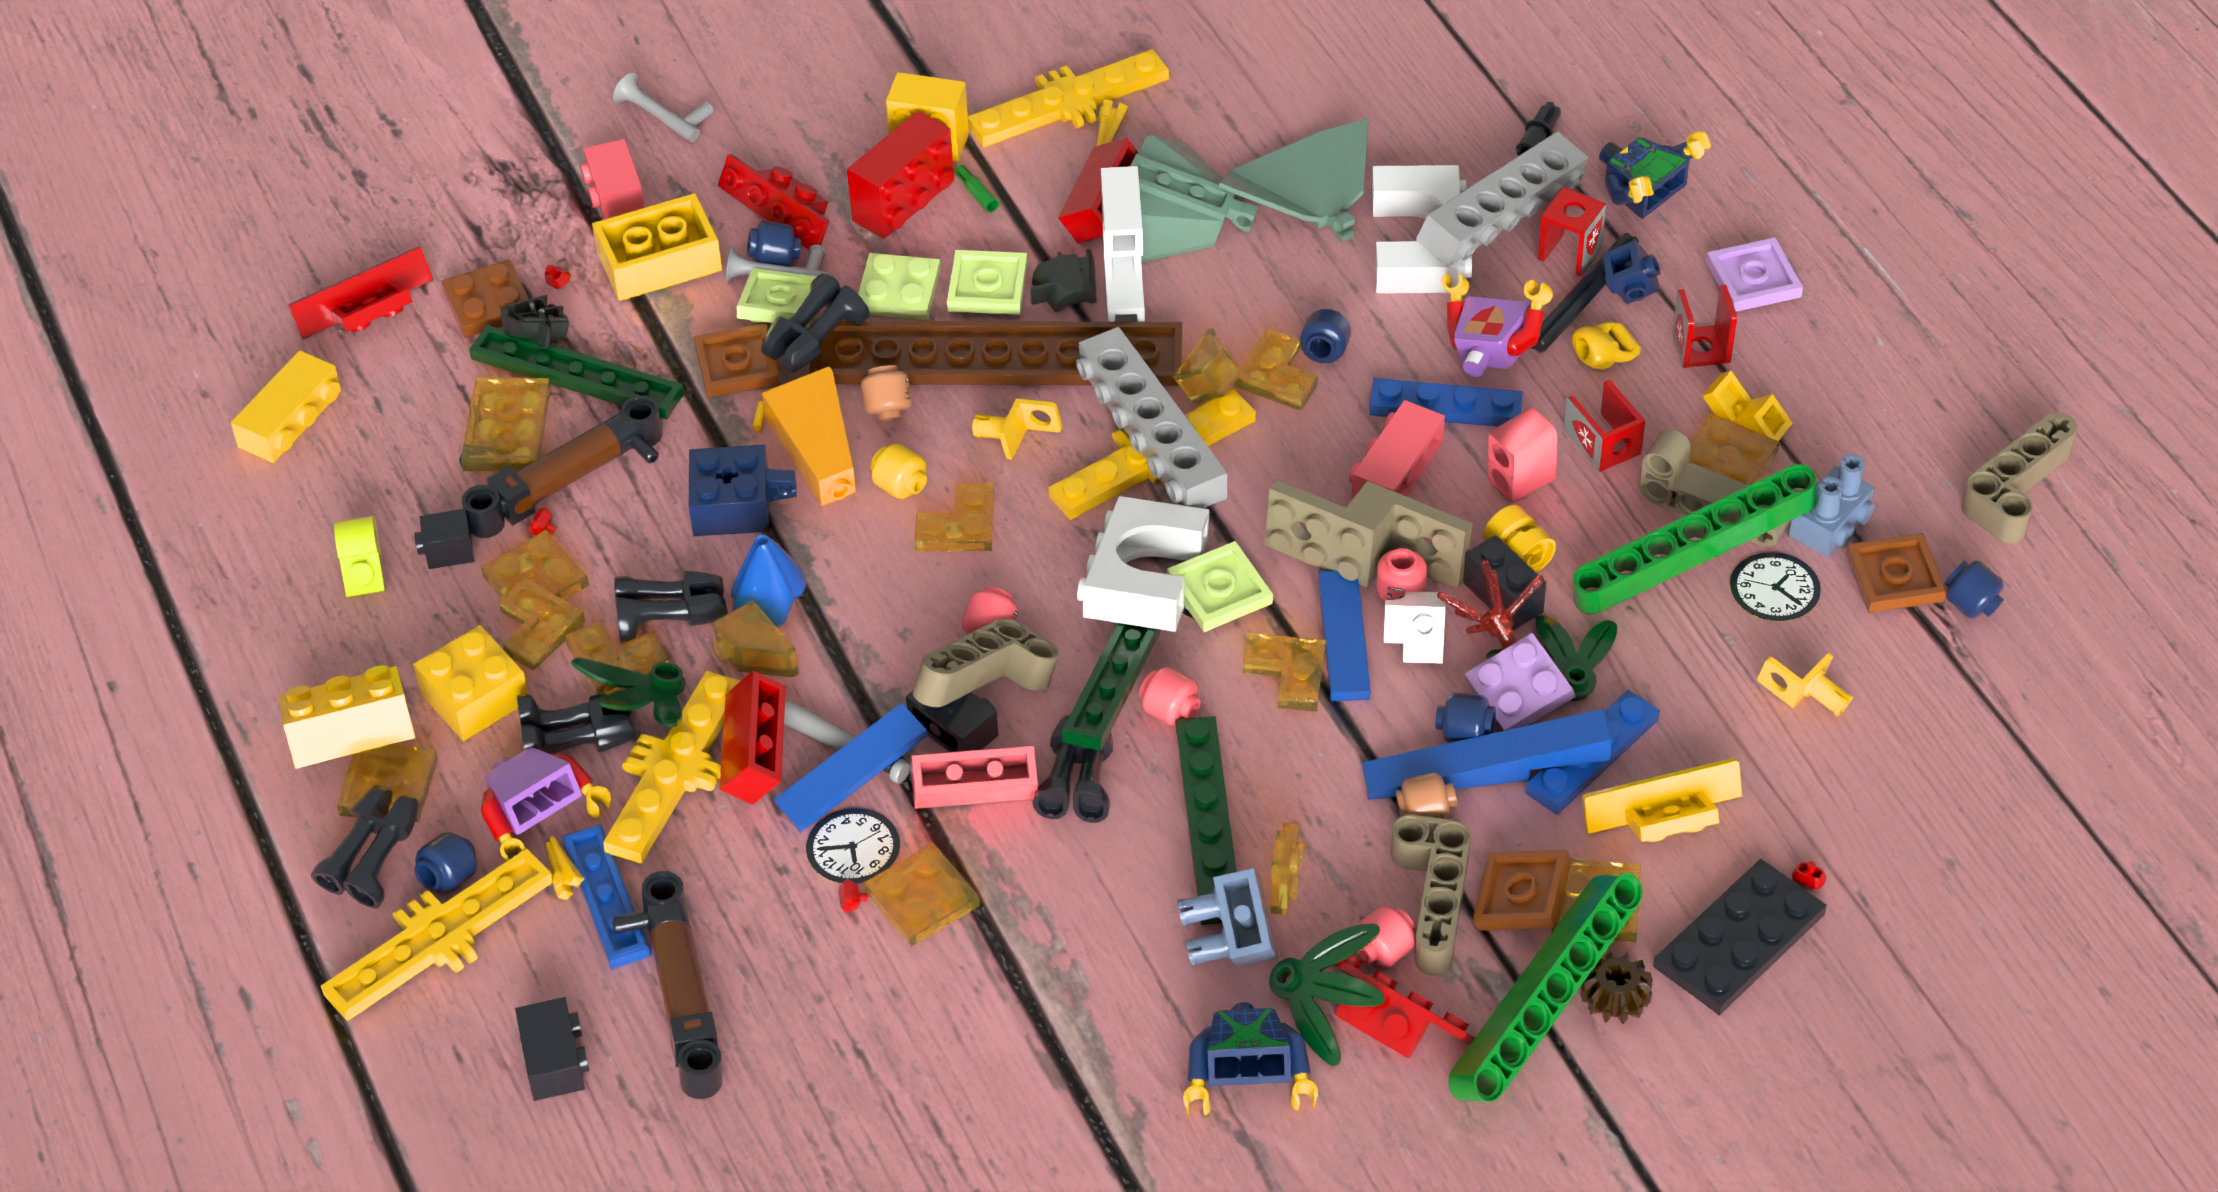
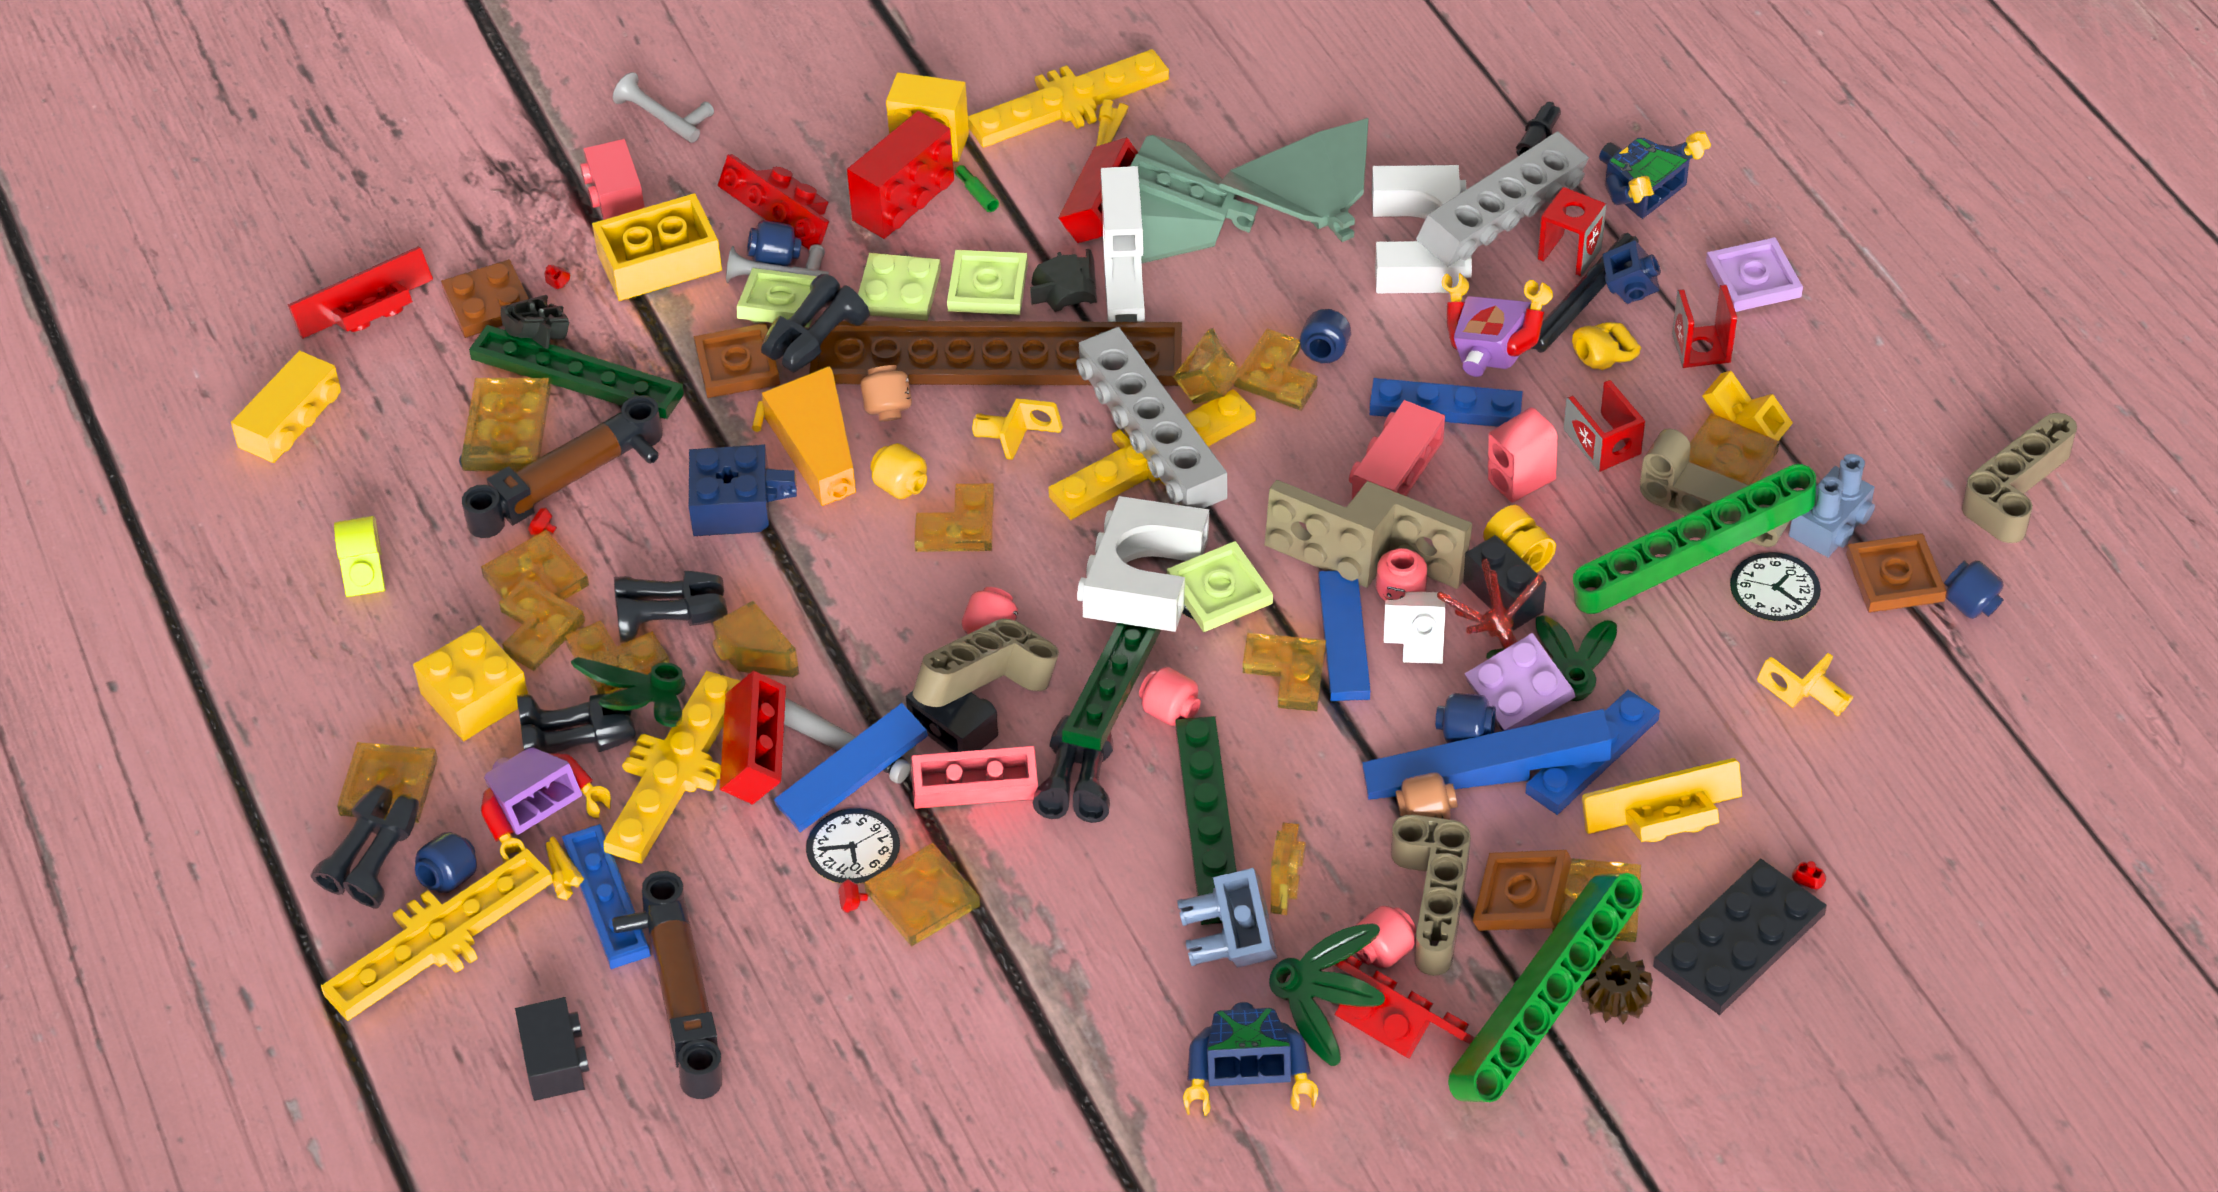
brick [279,665,415,769] -> none
black brick [414,508,475,569] -> none
blue hat [731,534,806,628] -> none

